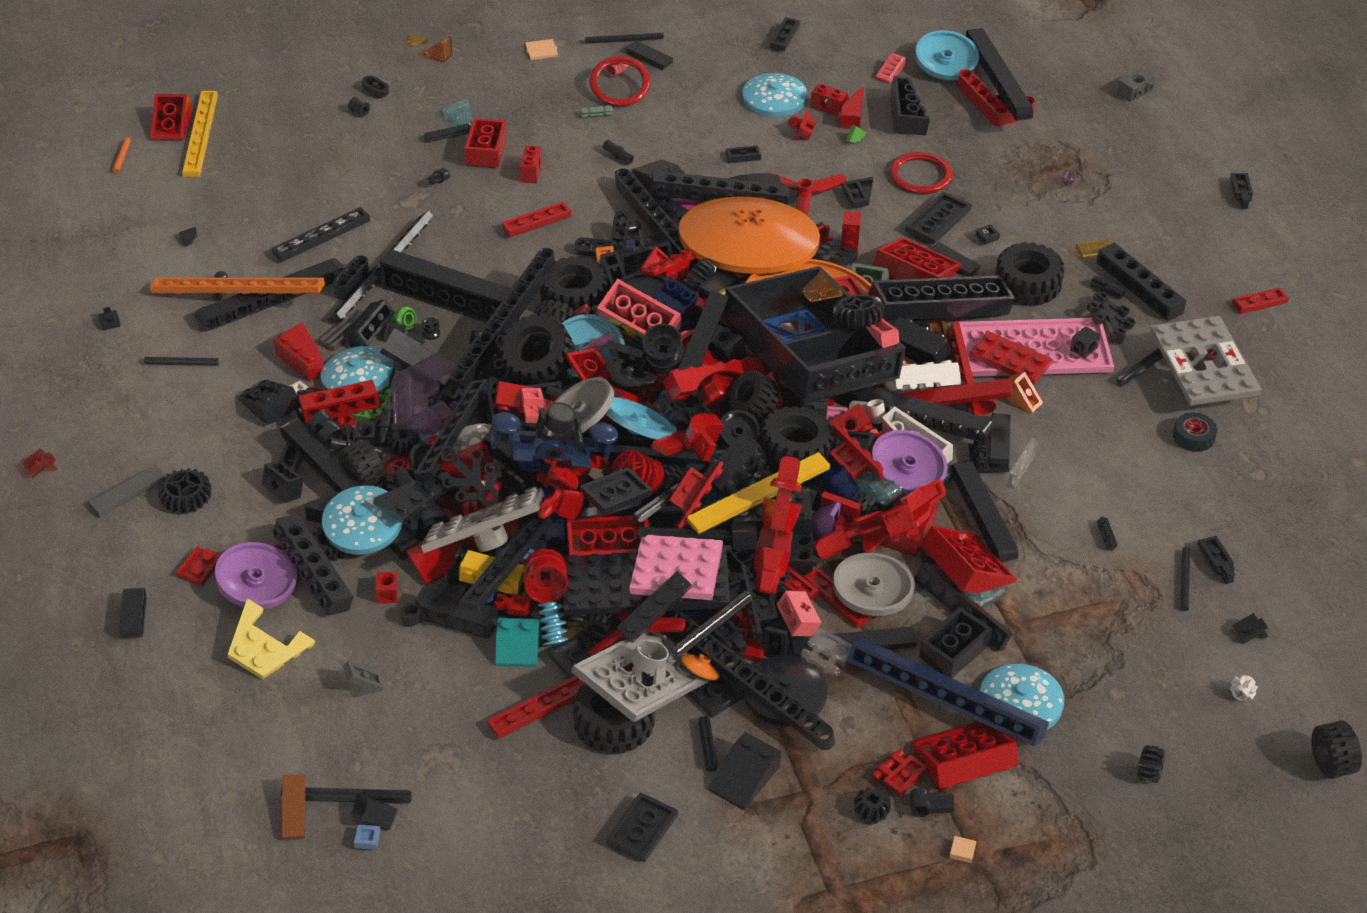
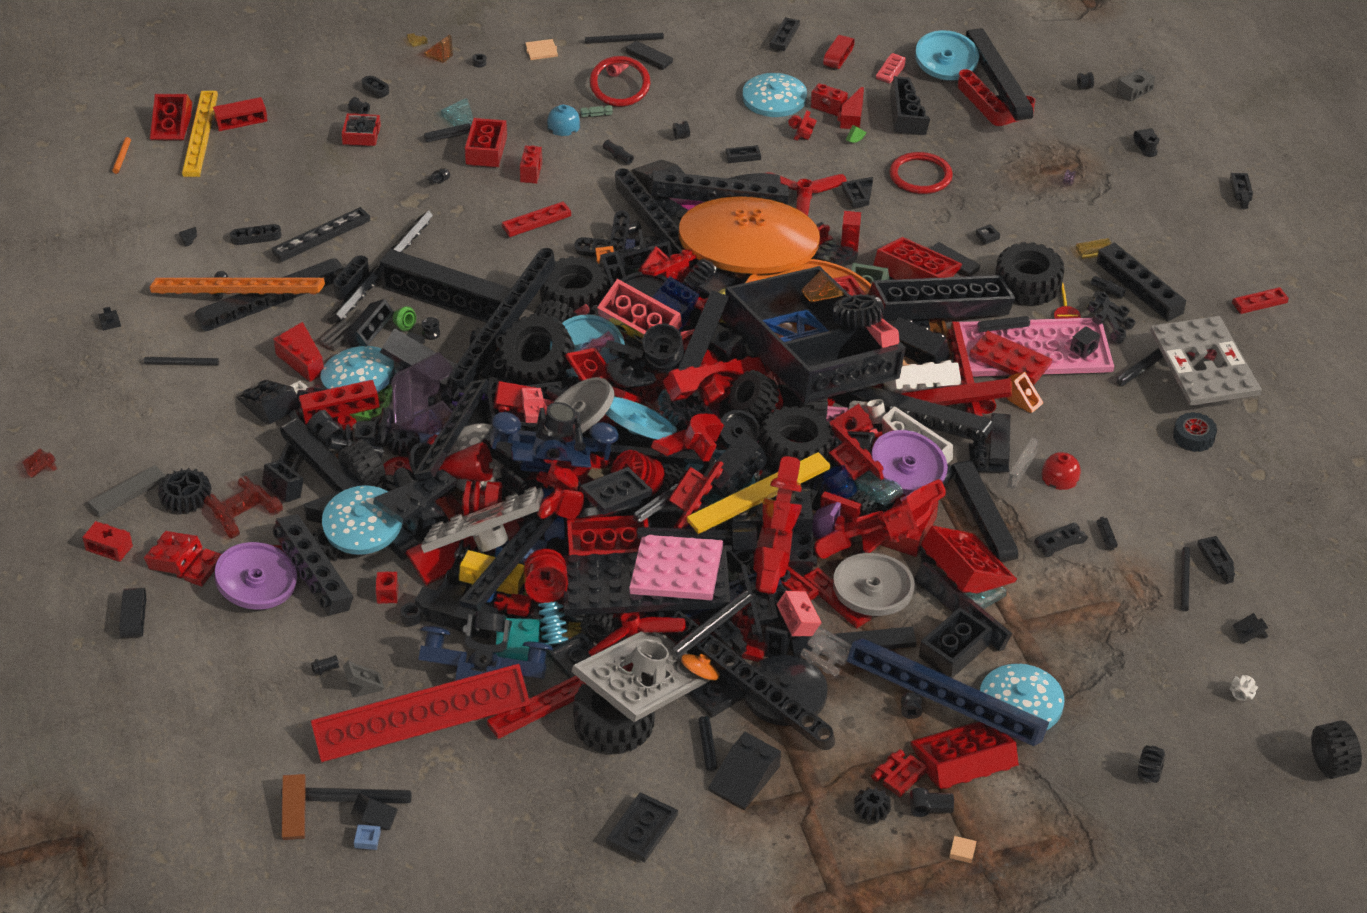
light yellow wing [228,599,315,679] -> none
black tile [383,322,406,340] -> none
black plant [441,446,499,506] -> none
black plate [617,571,692,644] -> none
black plate [905,191,972,245] -> none
none -> red brick [82,521,133,562]
none -> red piece [144,531,203,575]
none -> clear red connector [204,476,283,539]
none -> red brick [213,97,268,131]
none -> black beam [230,224,282,245]
none -> black pin [311,655,339,675]
none -> red plate [311,664,530,763]
none -> piece [342,113,381,146]
none -> dark blue piece [418,611,553,681]
none -> black bush [472,54,487,68]
none -> dark azure cylinder [547,104,580,136]
none -> black wheel [673,121,690,139]
none -> red beam [823,35,855,69]
none -> black wheel [901,692,922,719]
none -> black axle [977,316,1030,332]
none -> black plate [1034,522,1088,557]
none -> red cylinder [1041,452,1081,490]
none -> red piece [1054,283,1081,319]
none -> black wheel [1077,72,1094,89]
none -> black piece [1133,128,1160,157]

